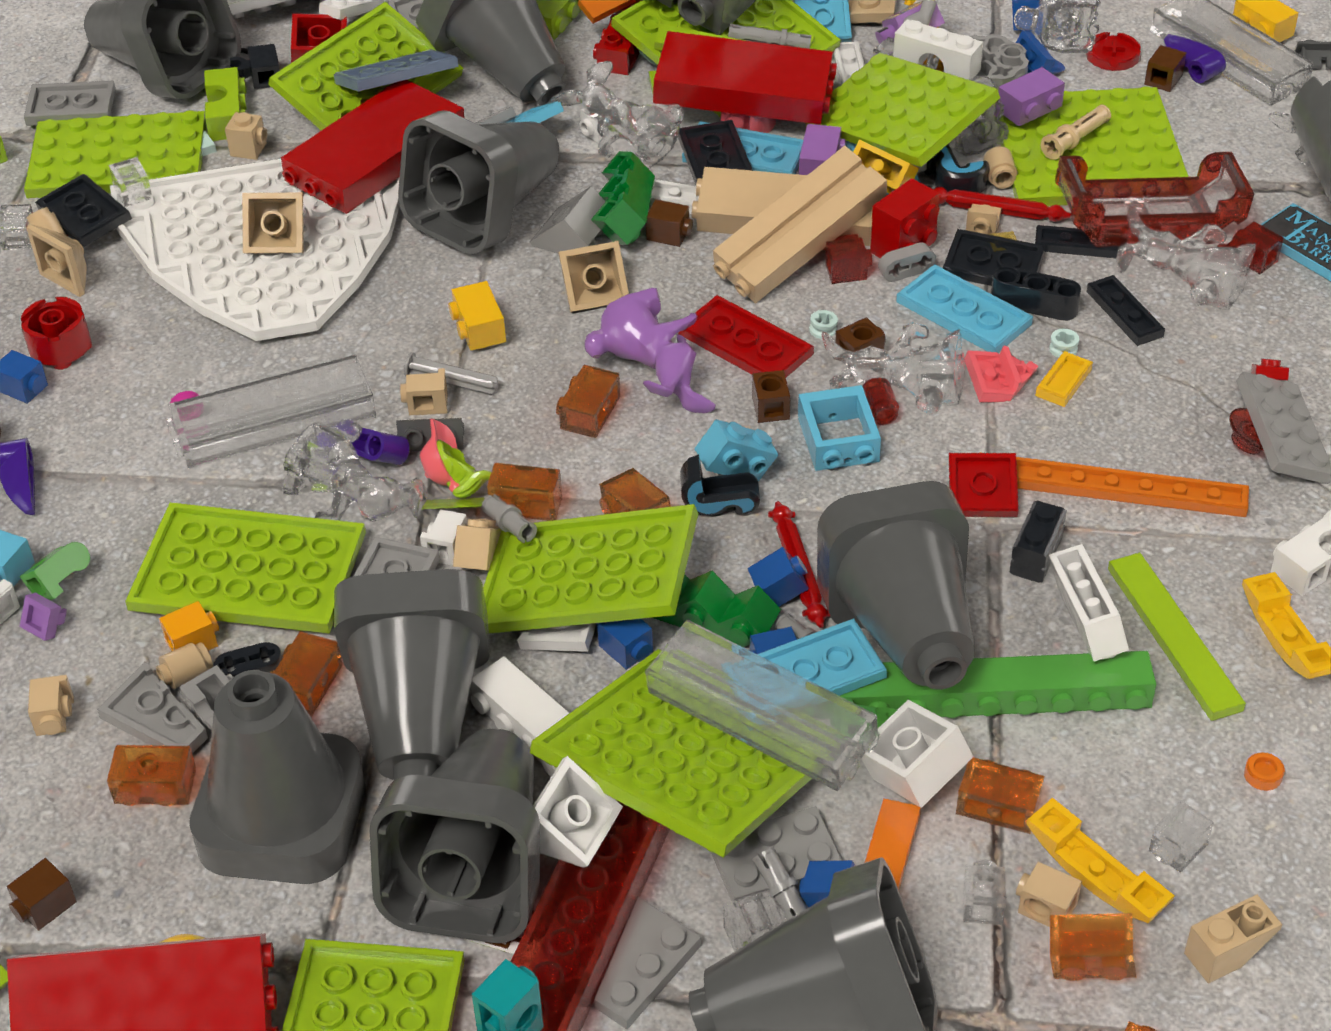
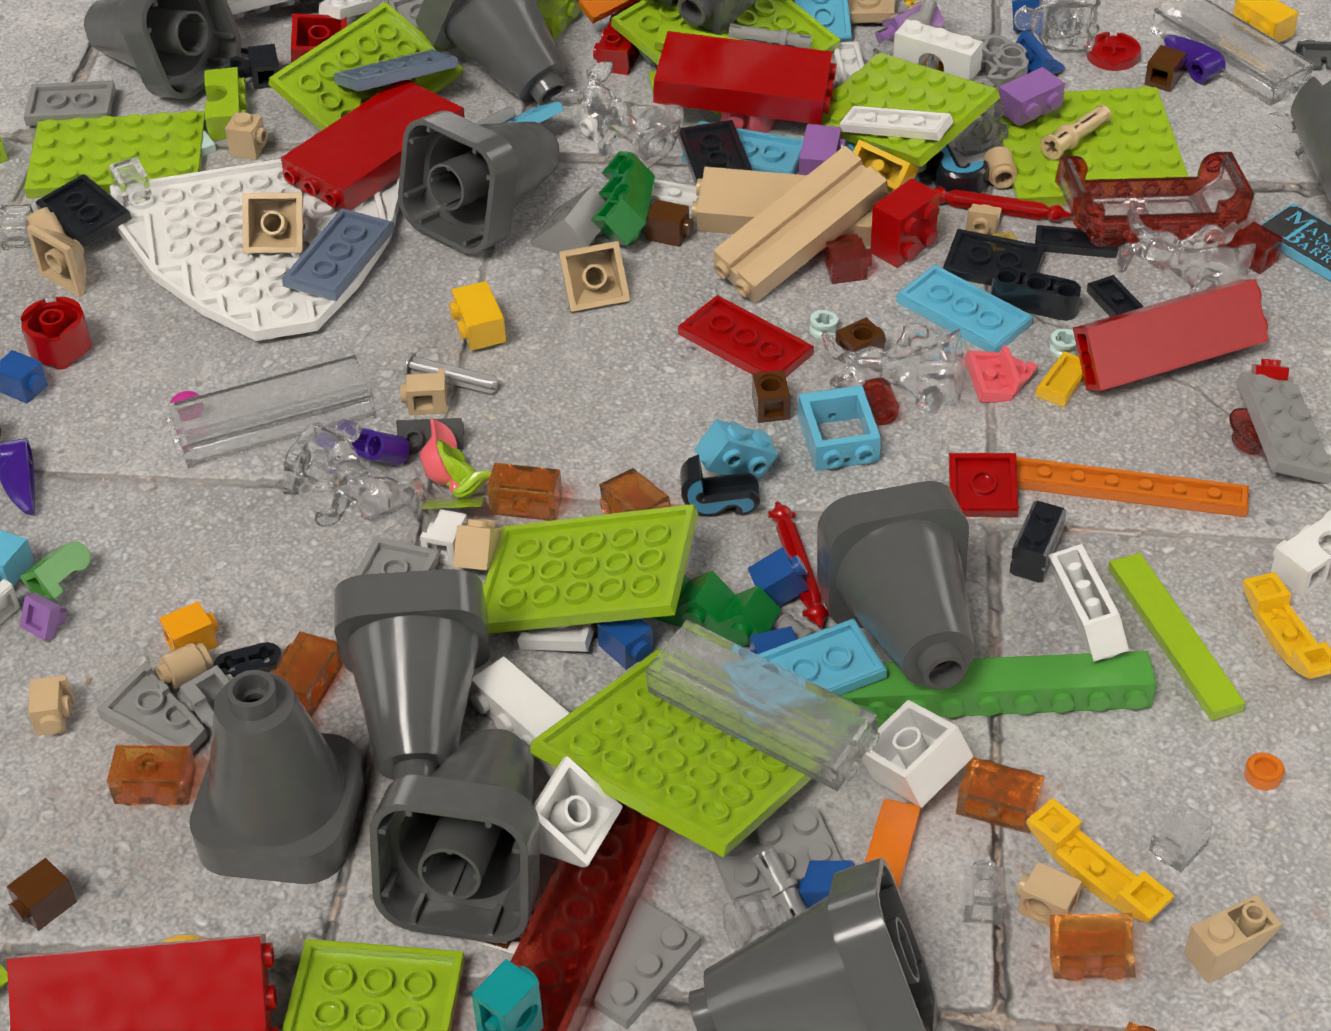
lime plate [125,502,366,634] -> none
light grey pin [482,494,537,543] -> none
clear orange brick [556,365,621,438] -> none
medium lavender animal [584,288,716,413] -> none
light grey beam [878,242,936,281] -> none
none -> sand blue tile [282,208,395,301]
none -> white tile [840,106,953,141]
none -> red brick [1073,279,1269,391]

